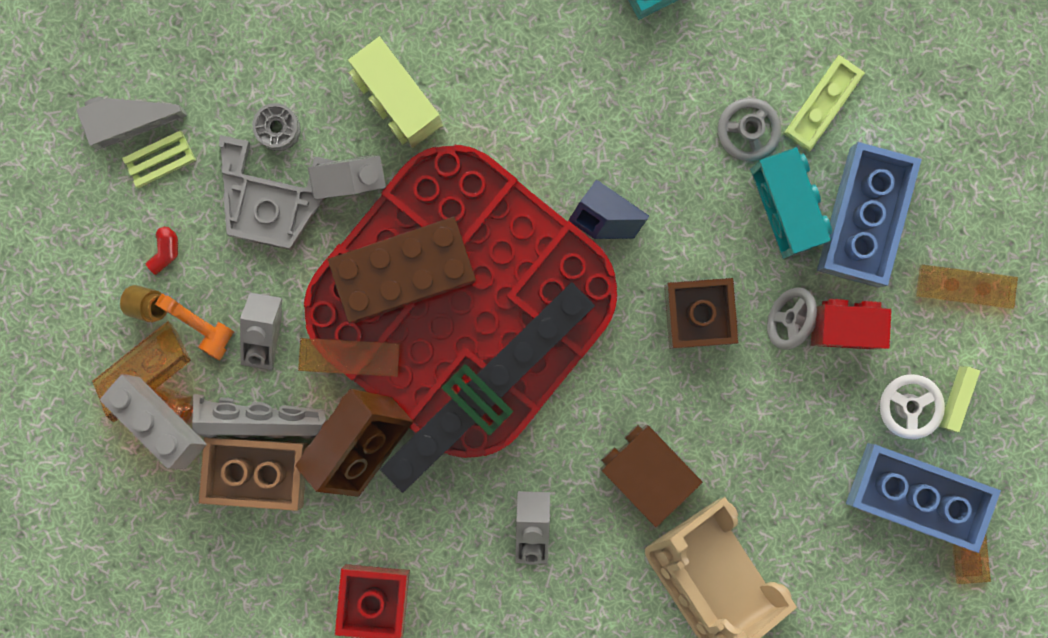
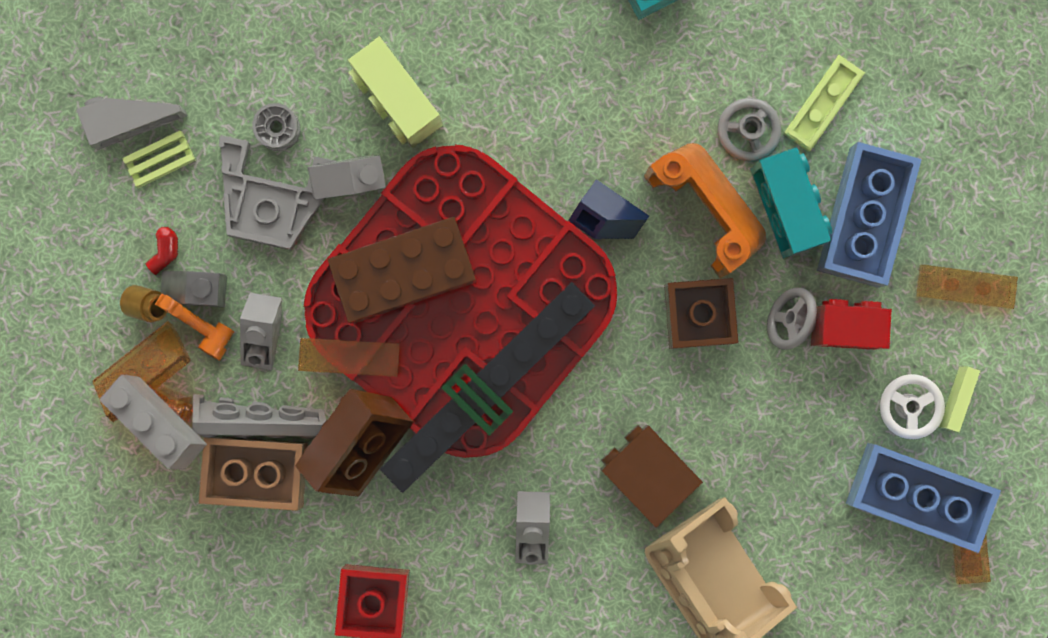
none -> flat silver slope [161,271,227,307]
none -> orange windscreen [644,143,766,278]

